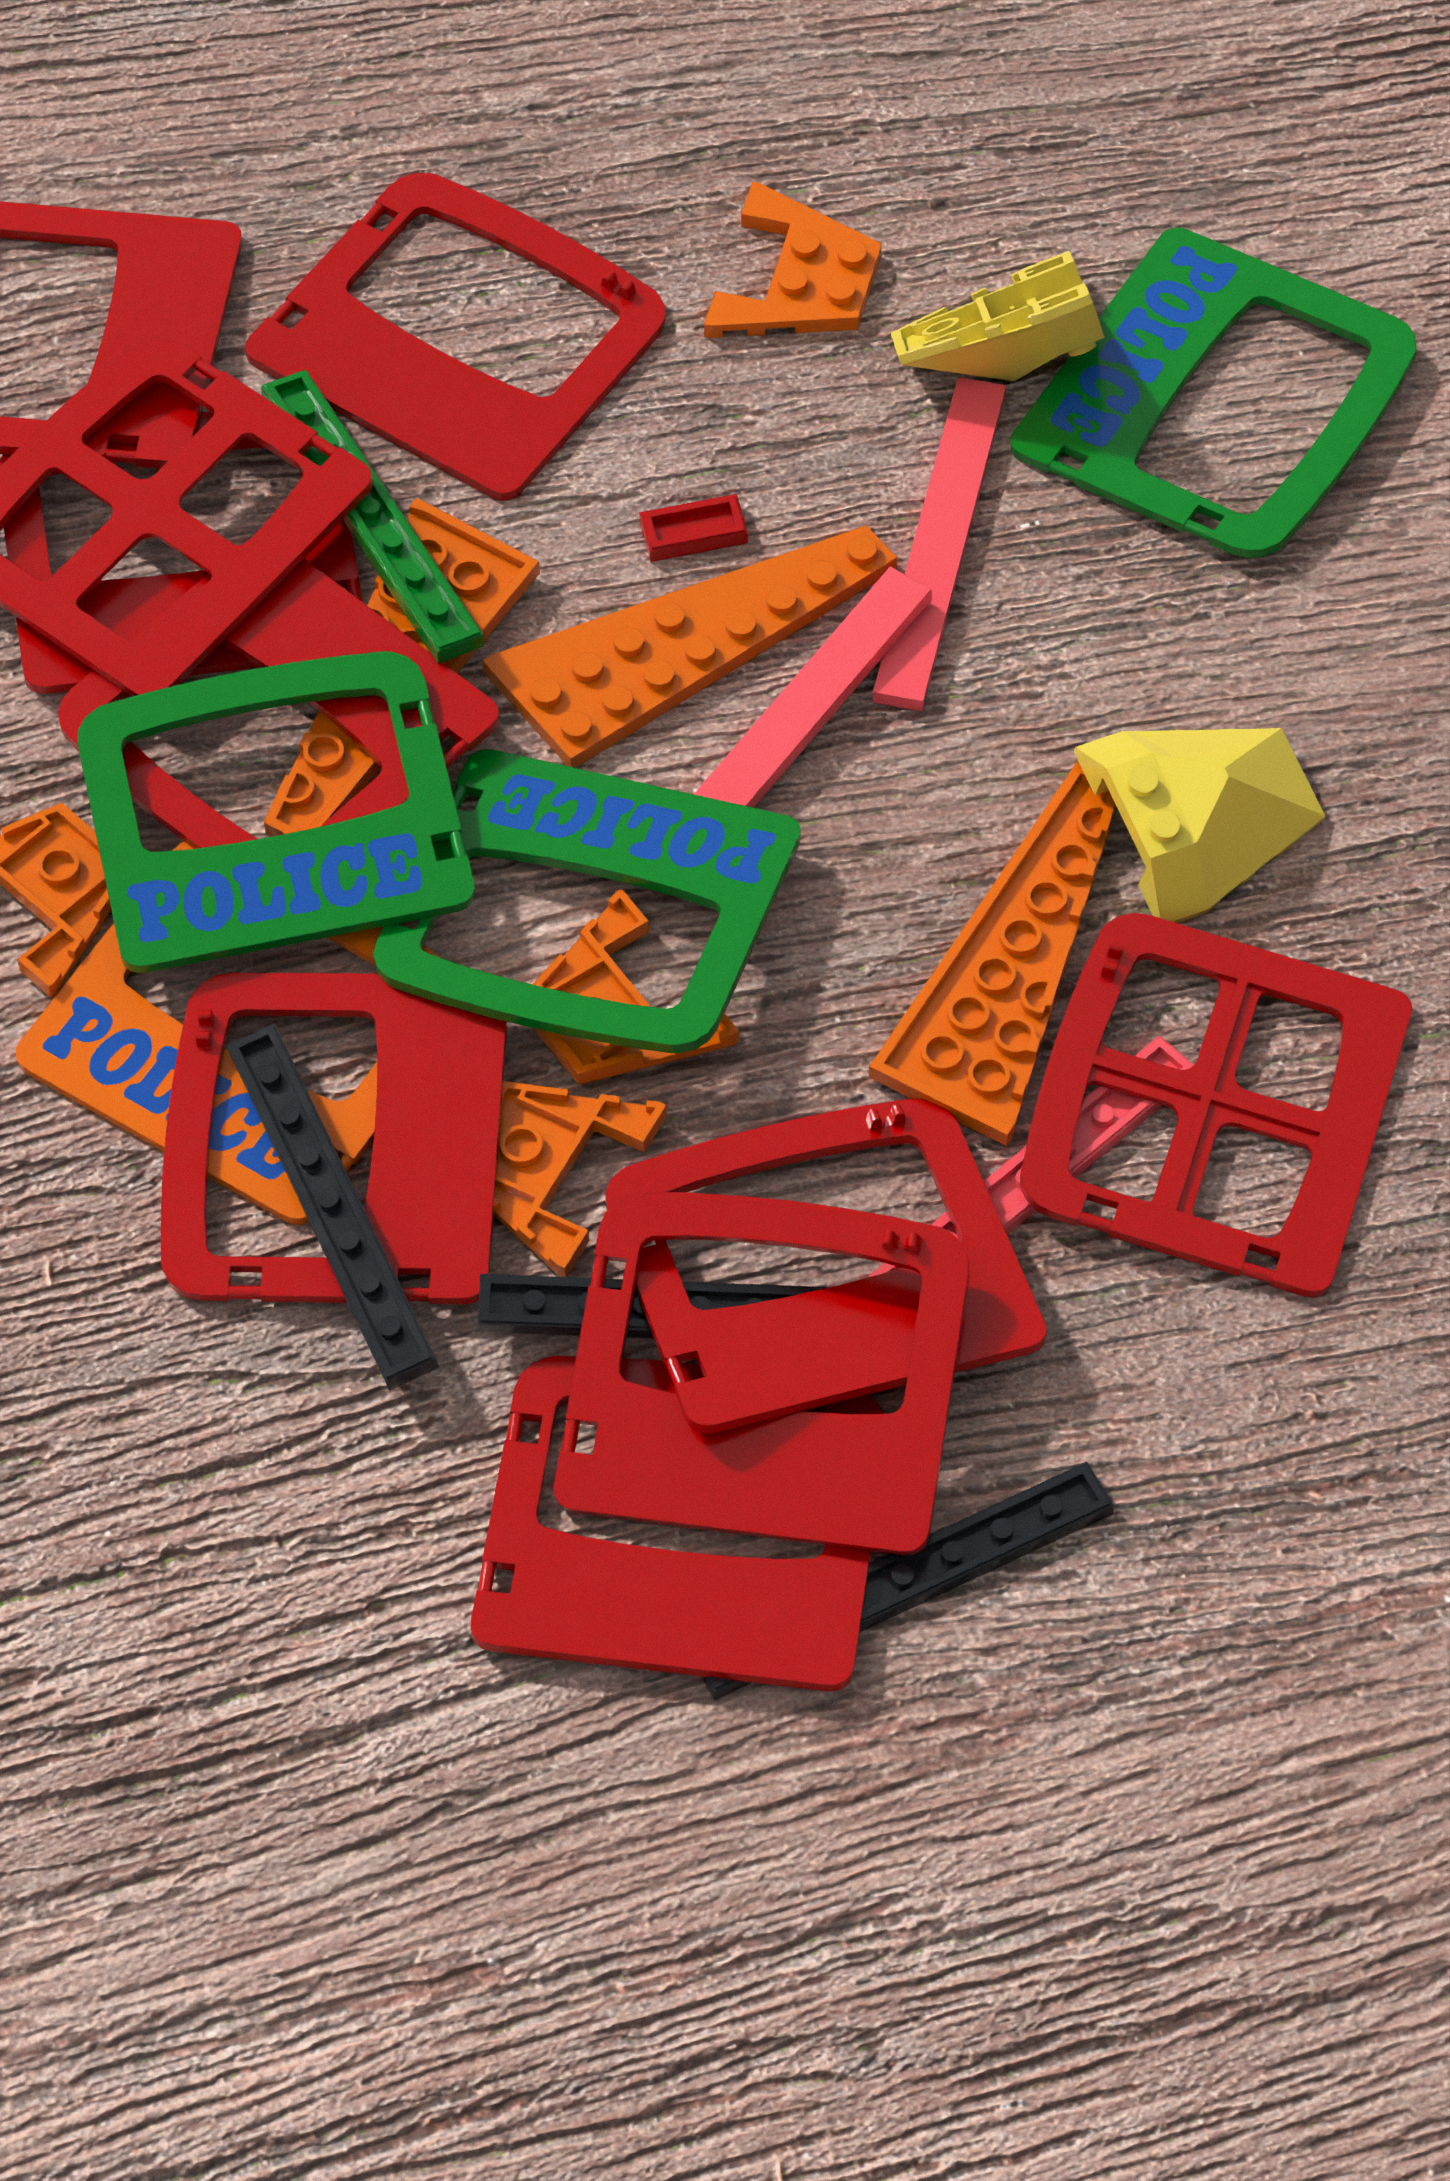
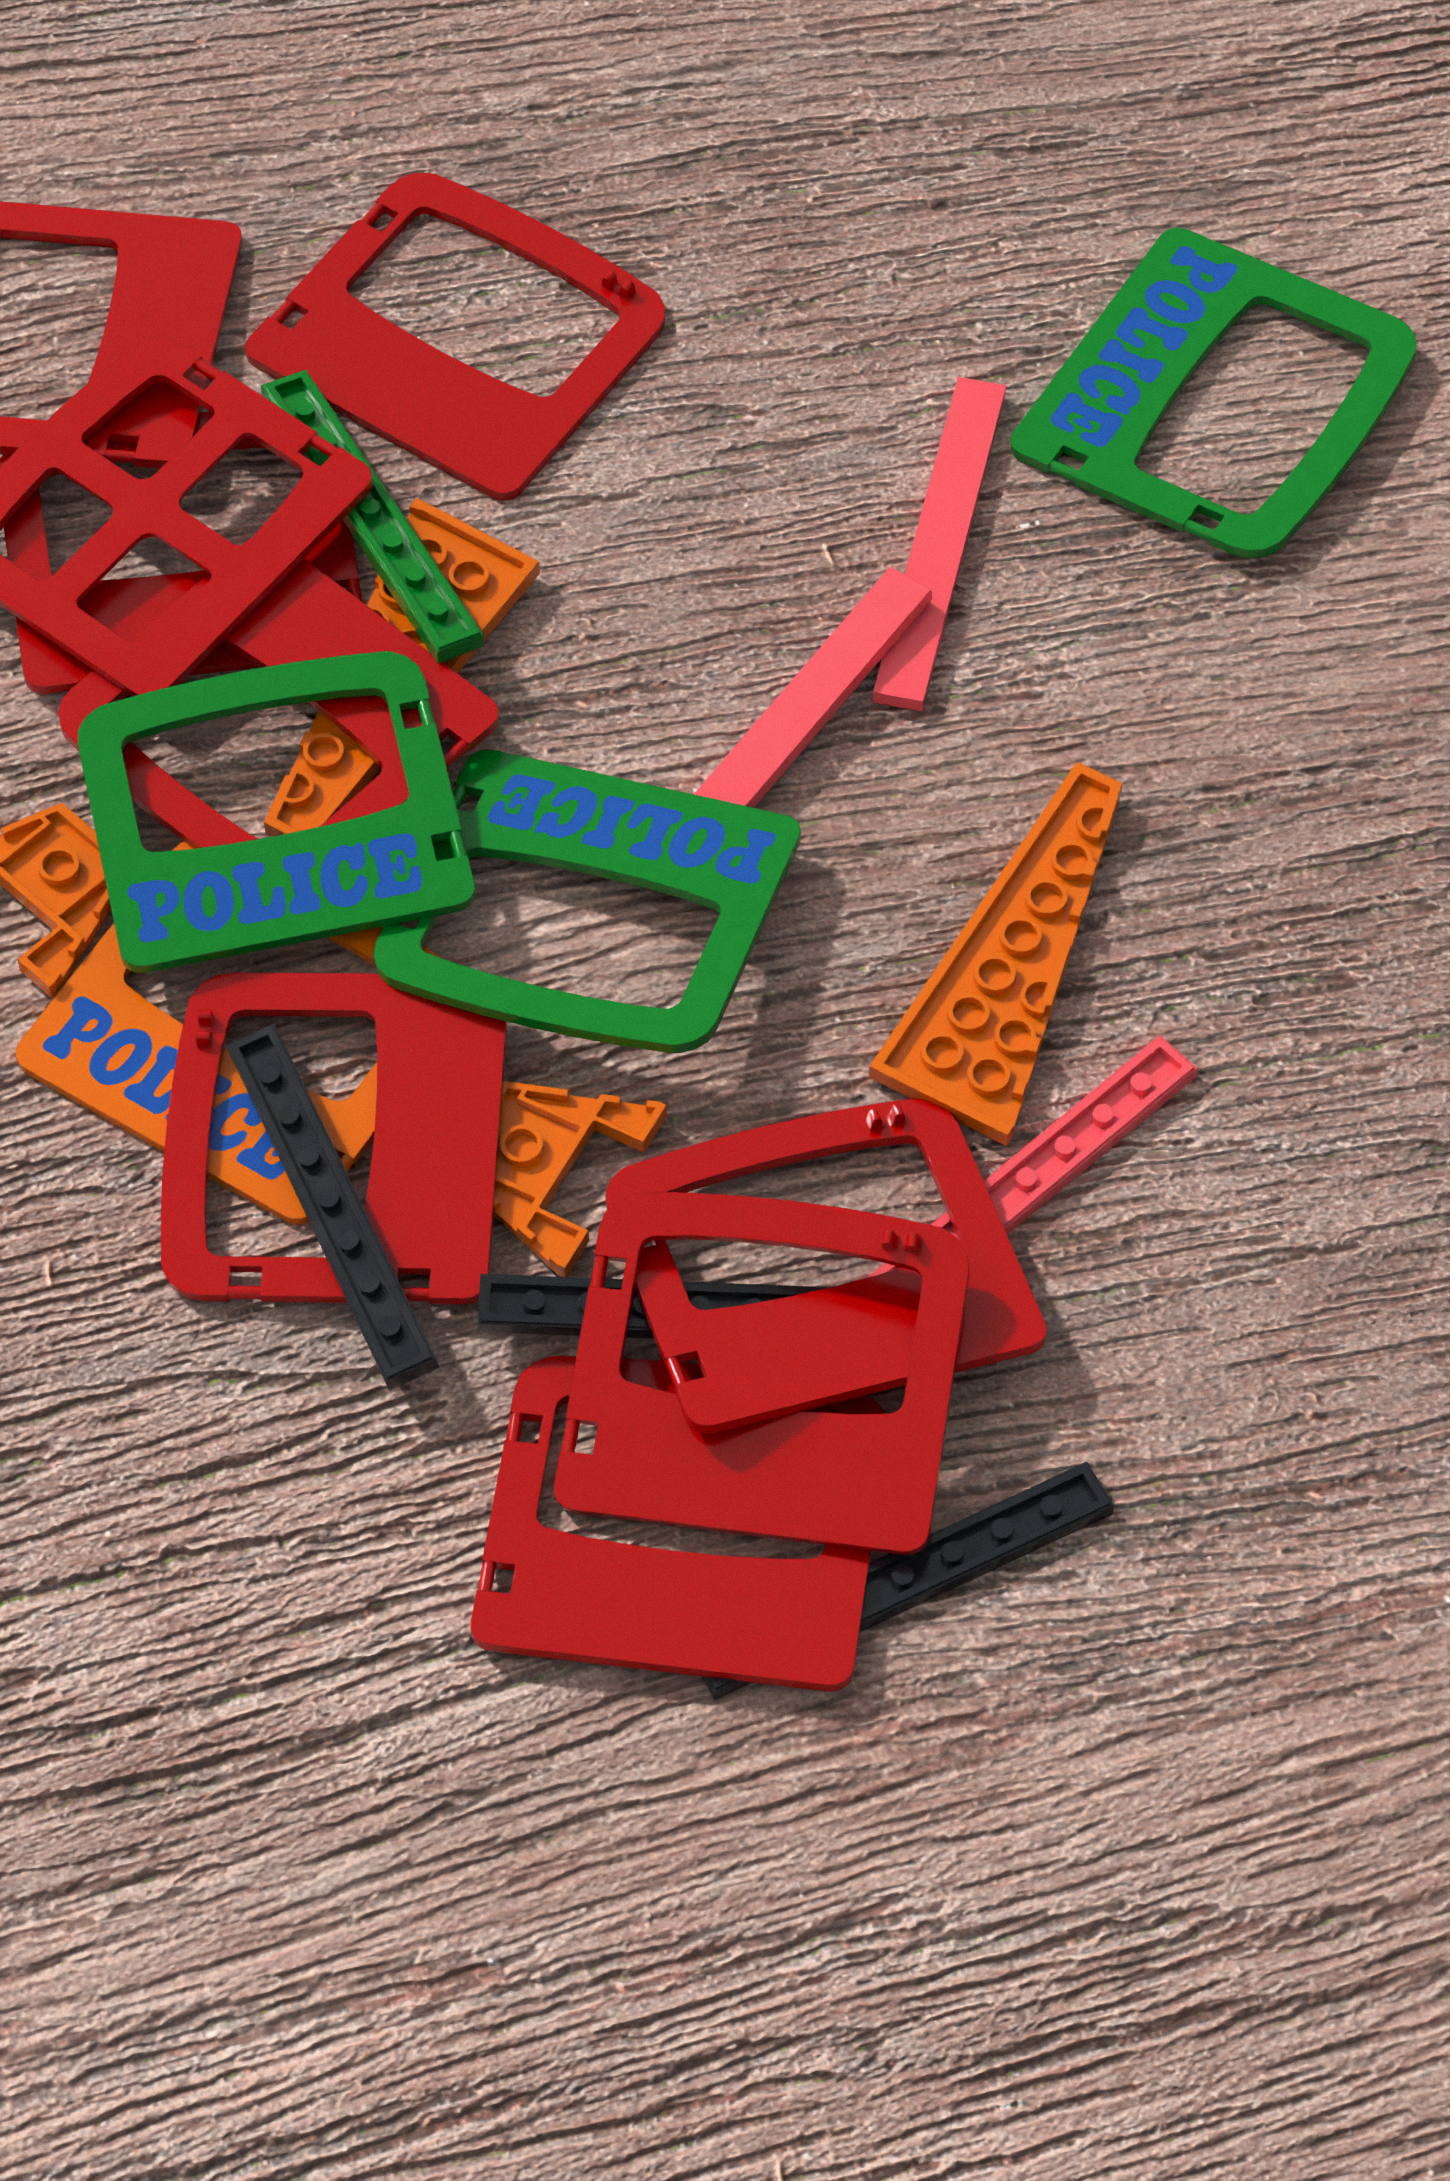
orange wing [482,525,897,768] -> none
orange wing [532,889,739,1085] -> none
red tile [639,494,748,562] -> none
orange wing [704,181,882,338] -> none
light yellow wedge [891,251,1105,381] -> none
red window [1020,913,1412,1298] -> none
light yellow wedge [1074,728,1325,923] -> none

